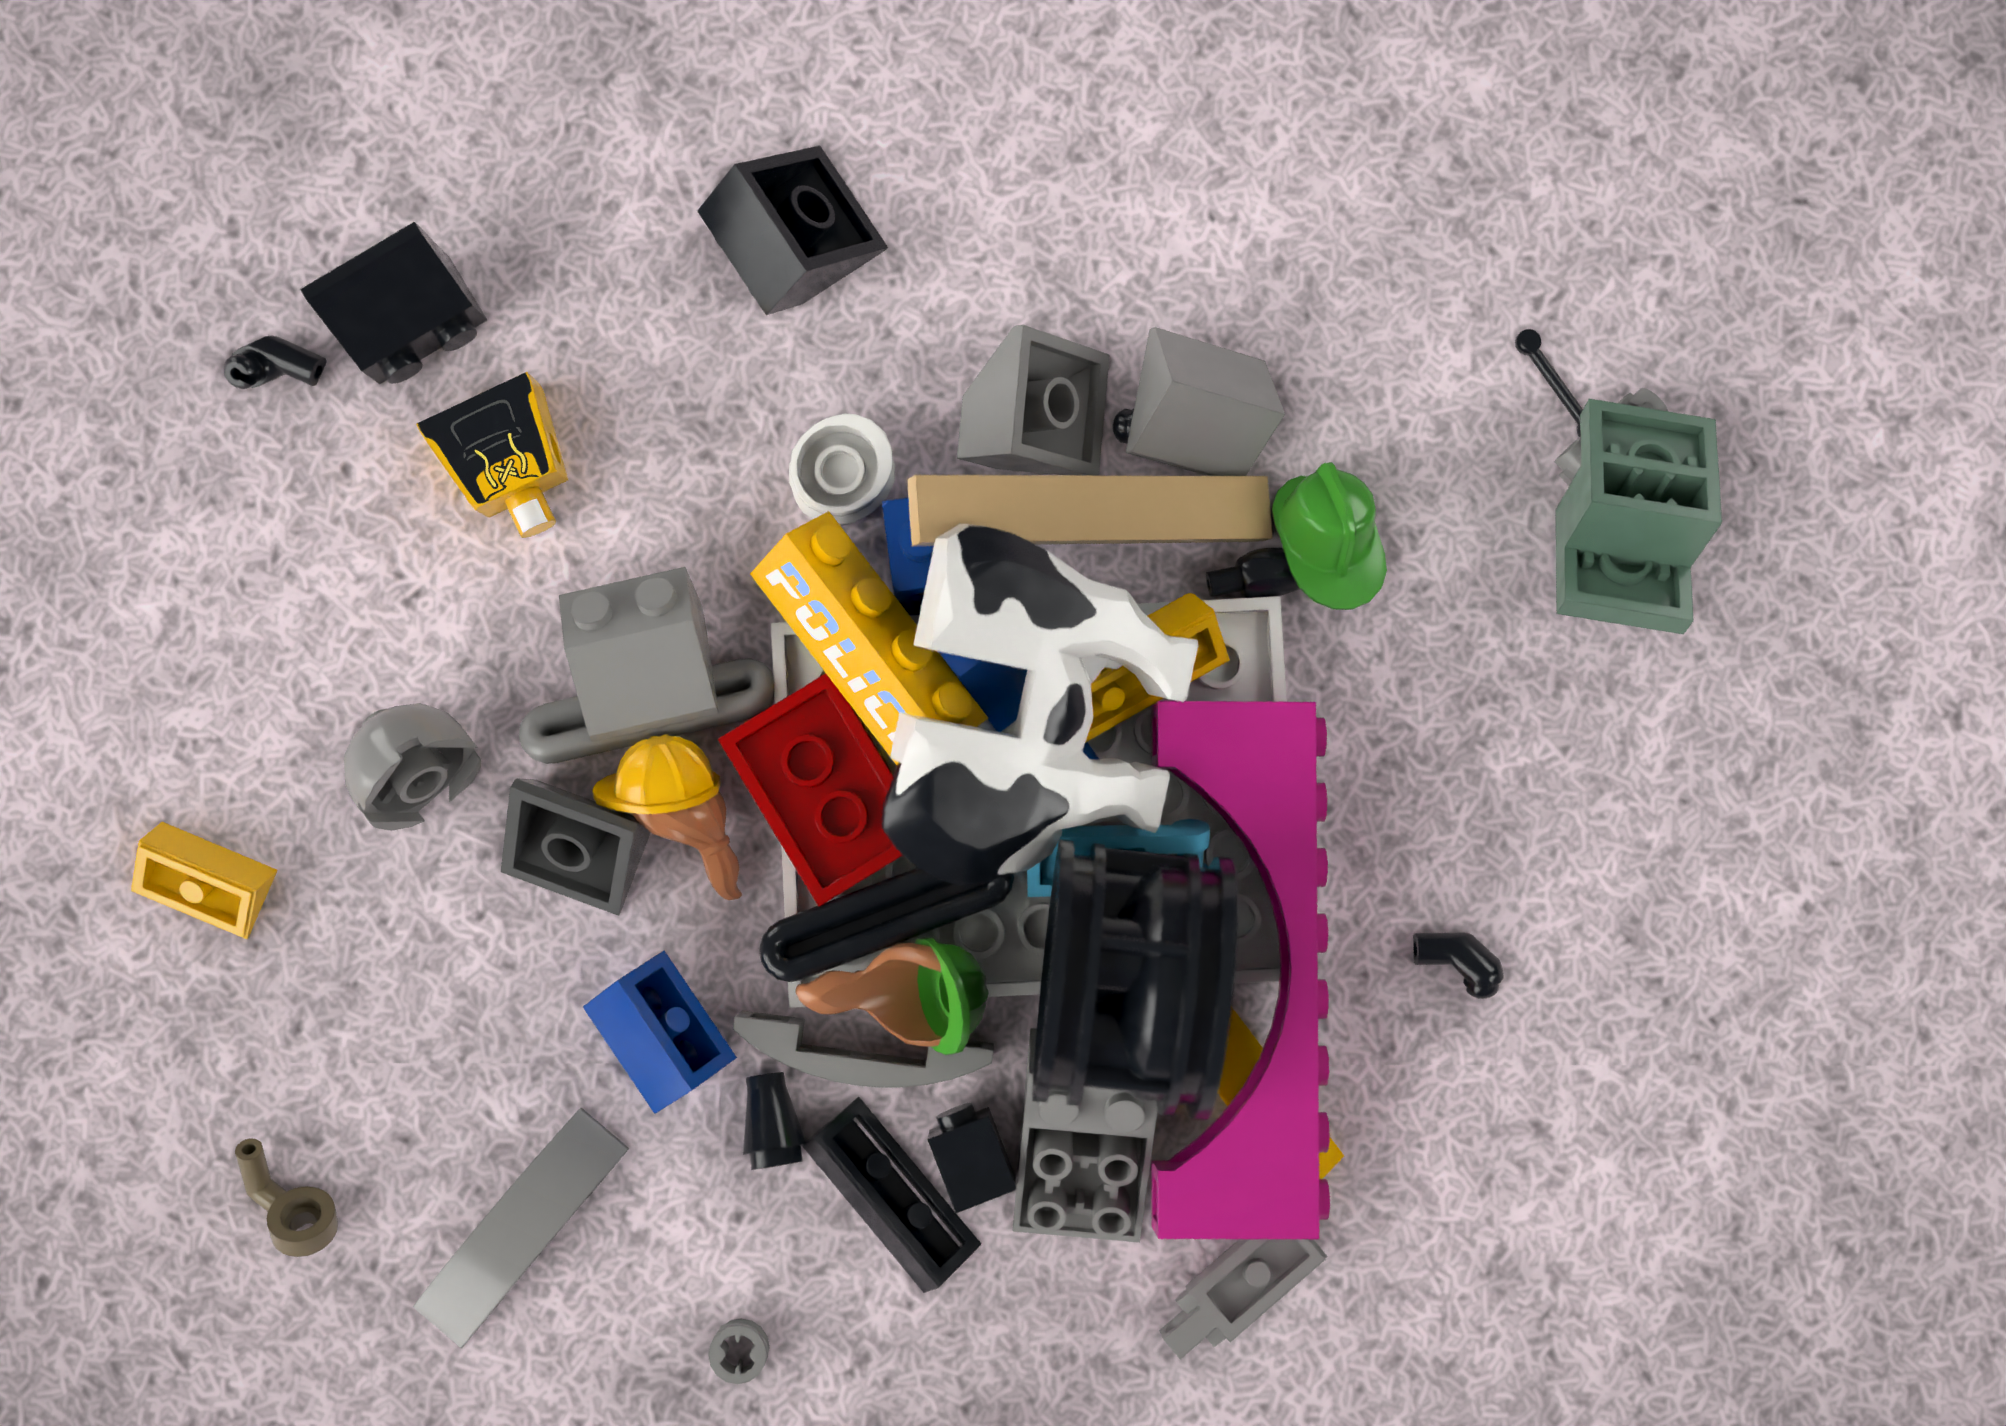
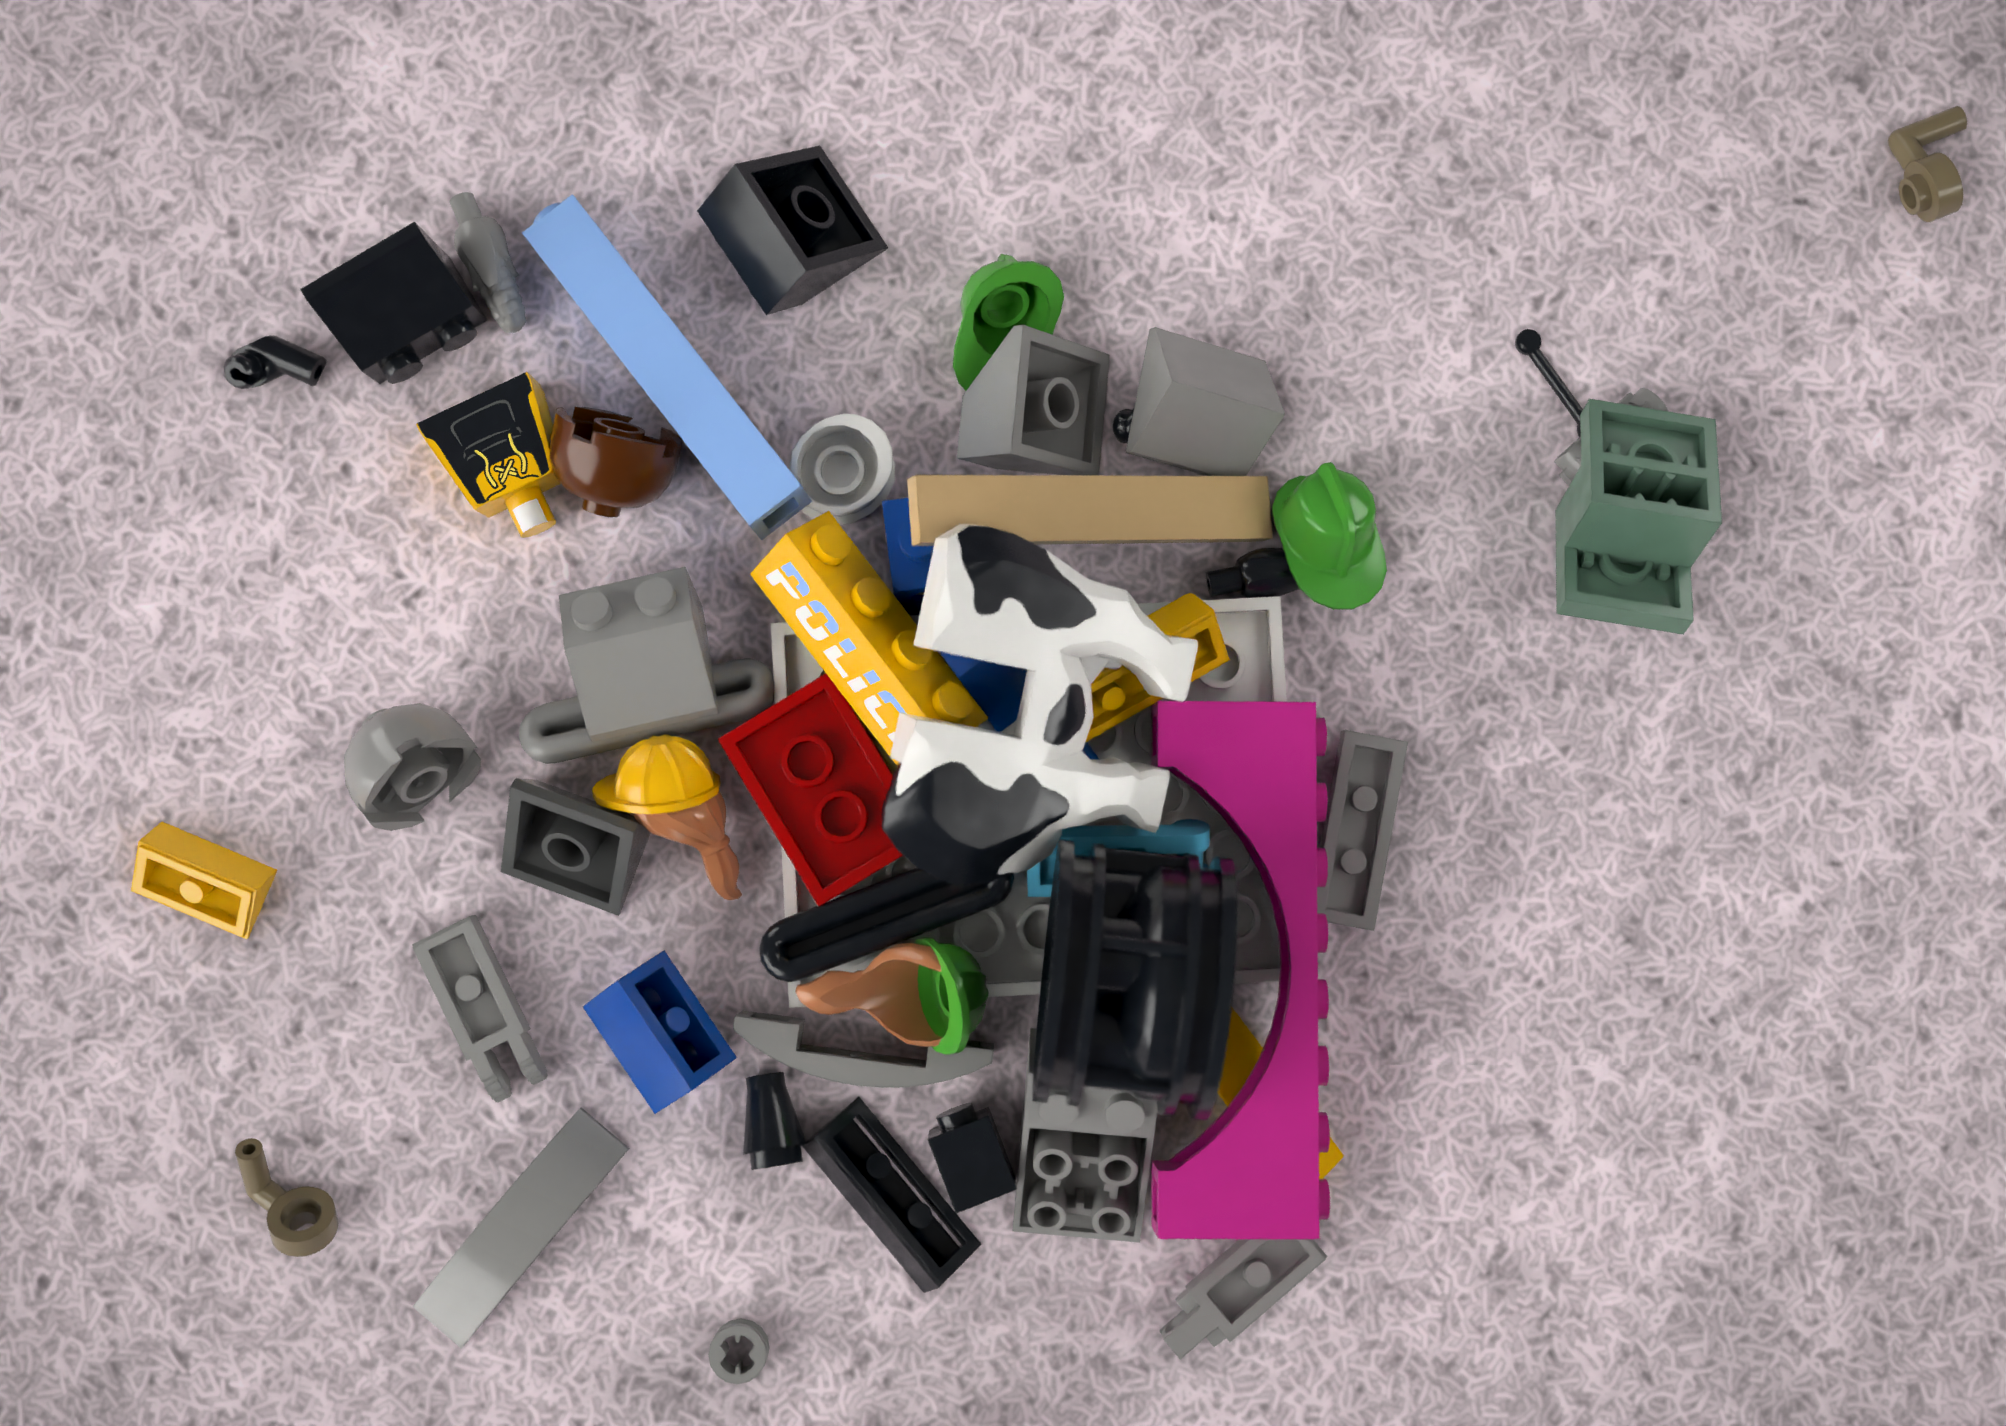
black arm [1413,933,1504,999] -> none
none -> light grey hinge [412,915,548,1102]
none -> light grey piece [450,192,526,333]
none -> light blue brick [522,194,812,540]
none -> reddish brown cylinder [550,407,682,517]
none -> bright green piece [953,254,1064,390]
none -> light grey plate [1317,730,1408,931]
none -> dark tan plate [1888,106,1967,222]

